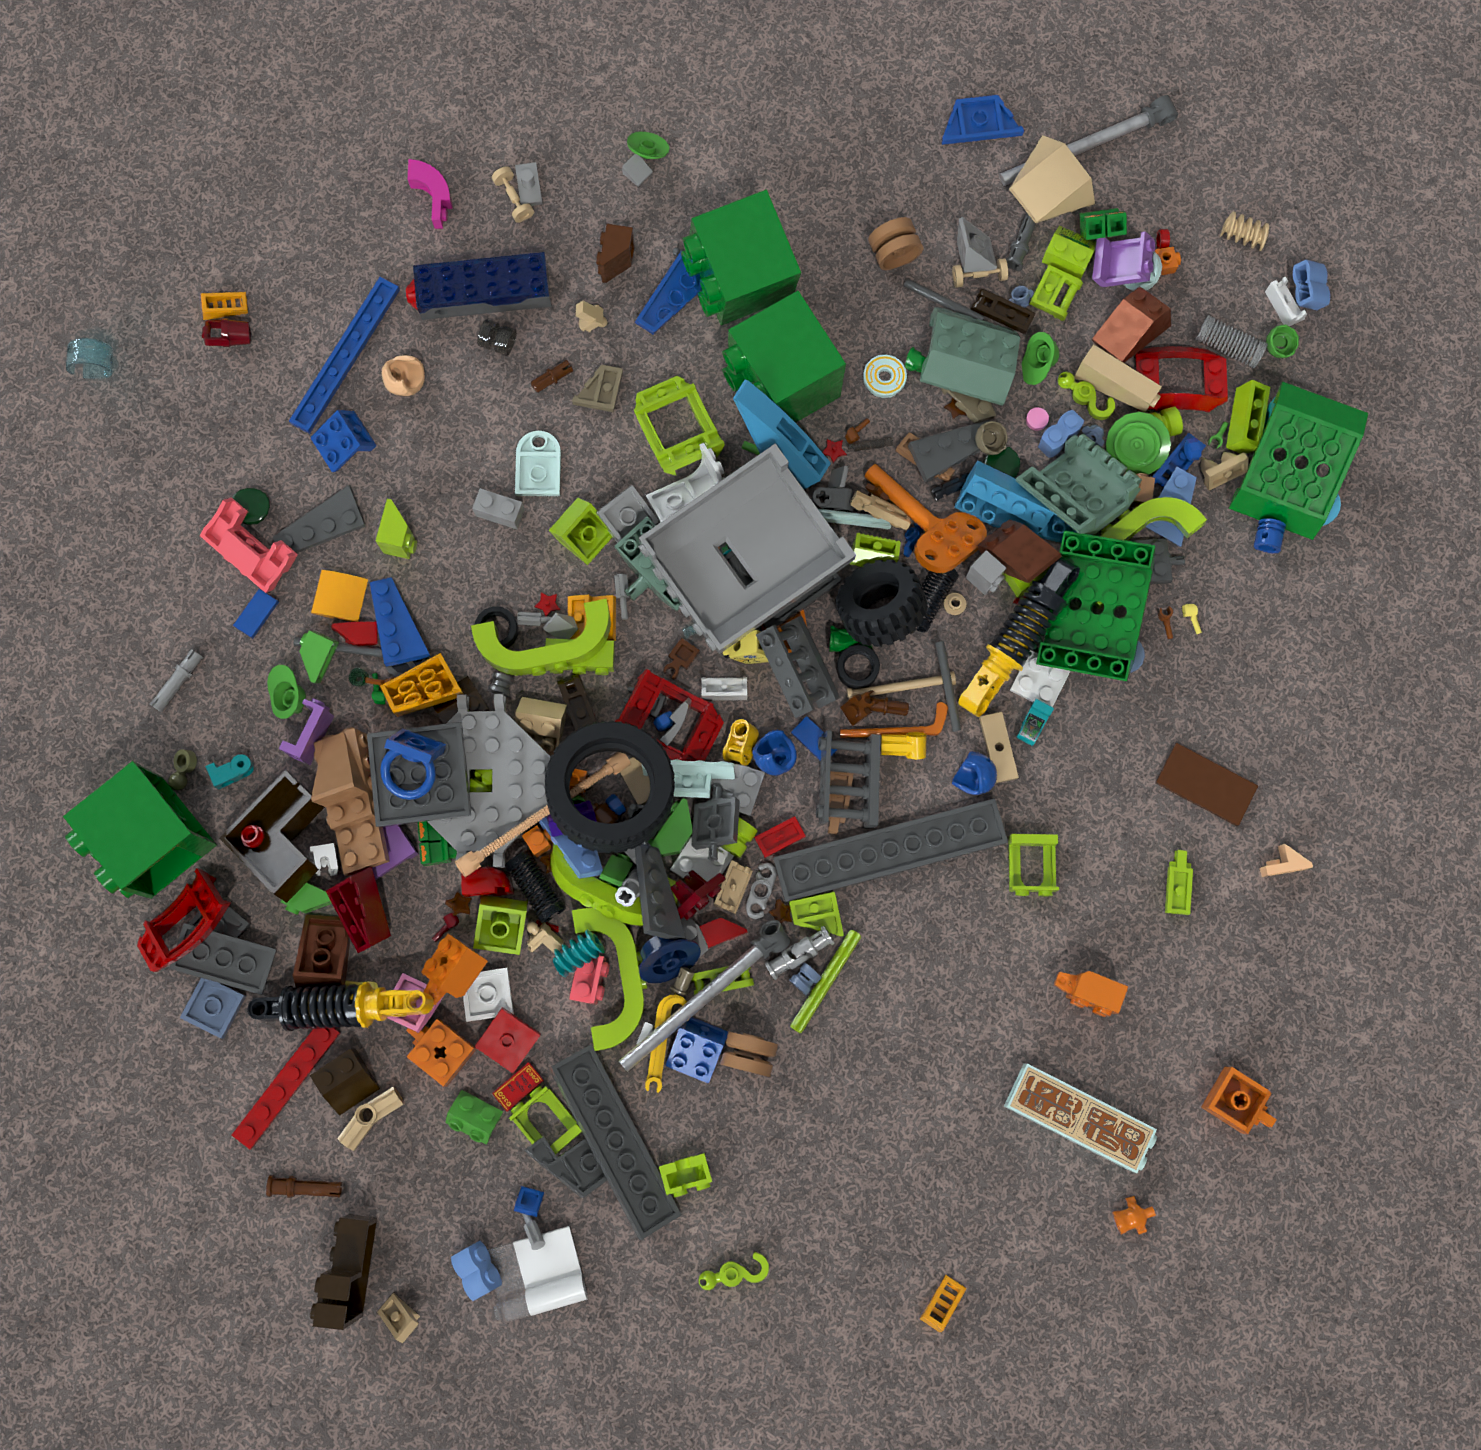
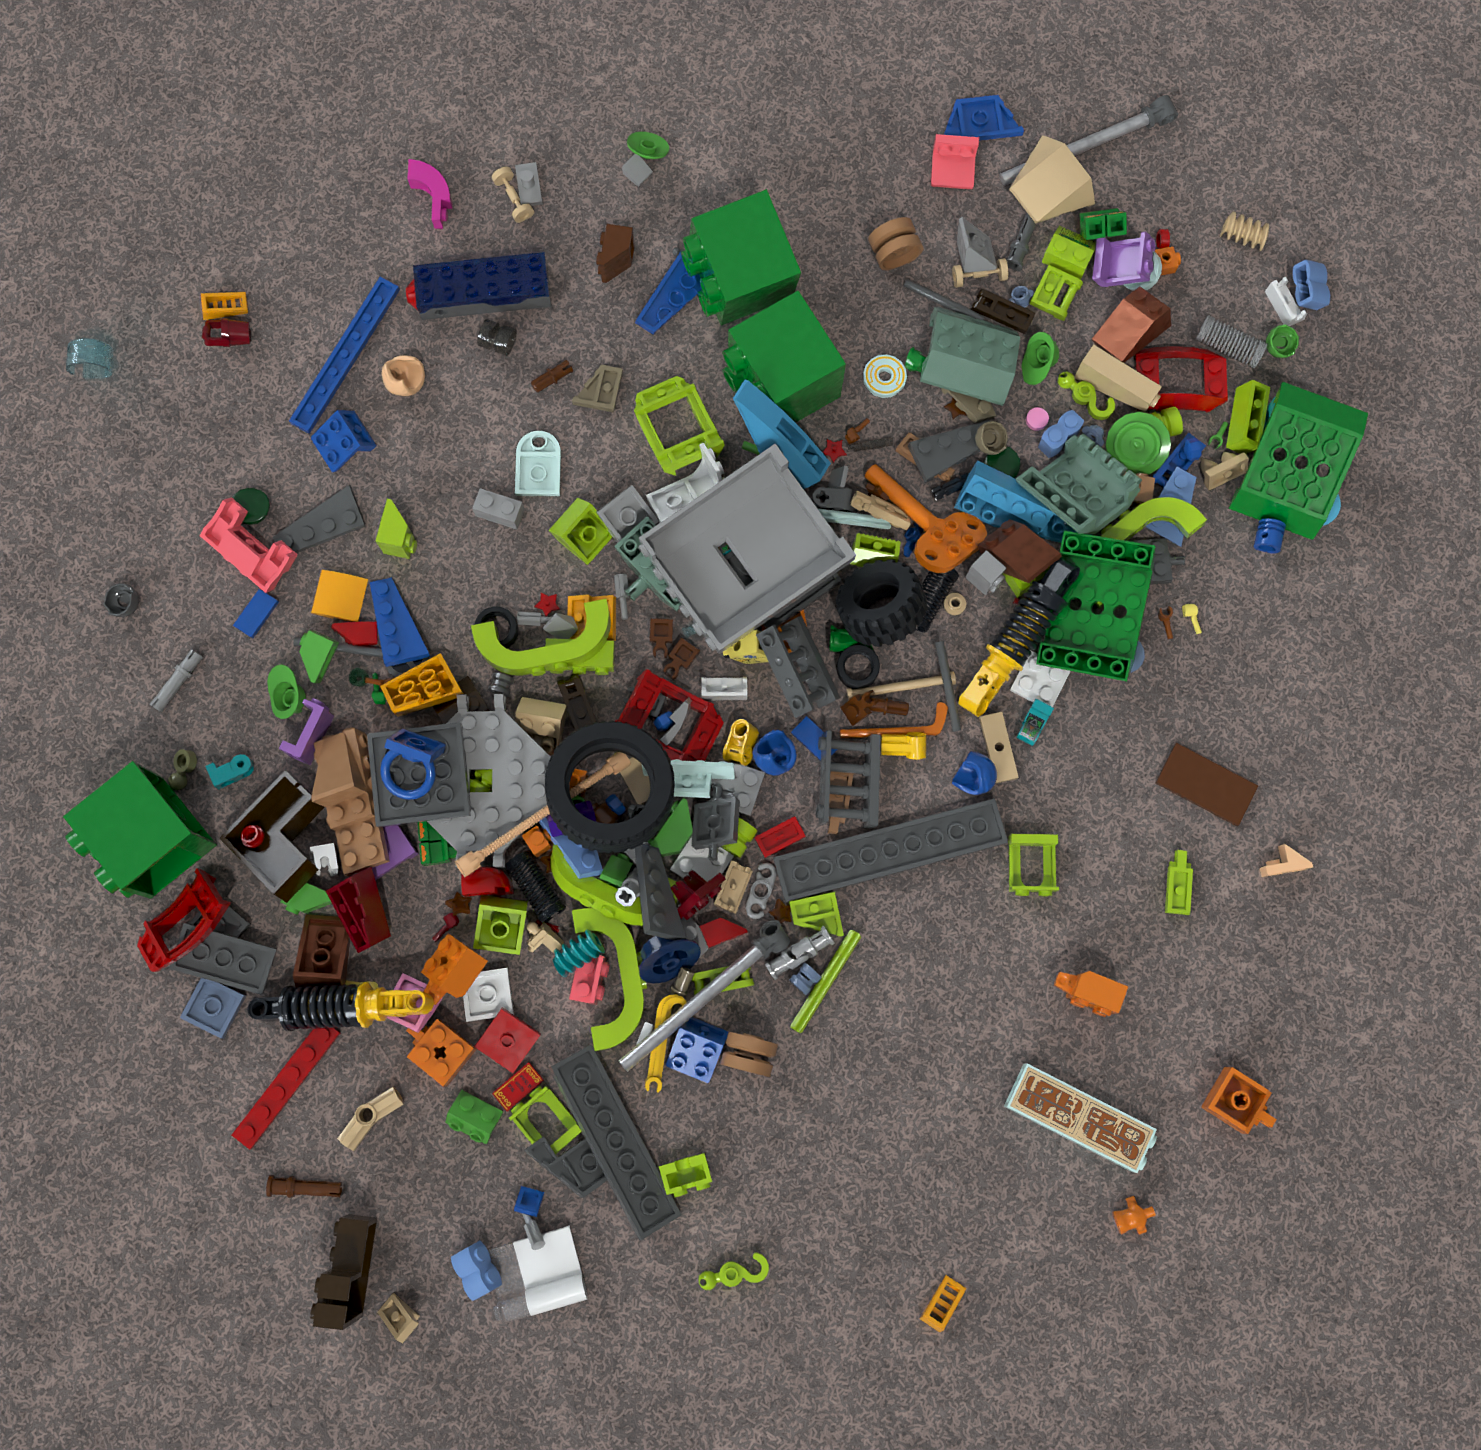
dark brown slope [309,1048,380,1116] -> none
tan piece [576,301,607,332] -> none
none -> dark grey hair [103,583,139,618]
none -> reddish brown plate [650,618,673,658]
none -> coral bracket [931,134,979,190]

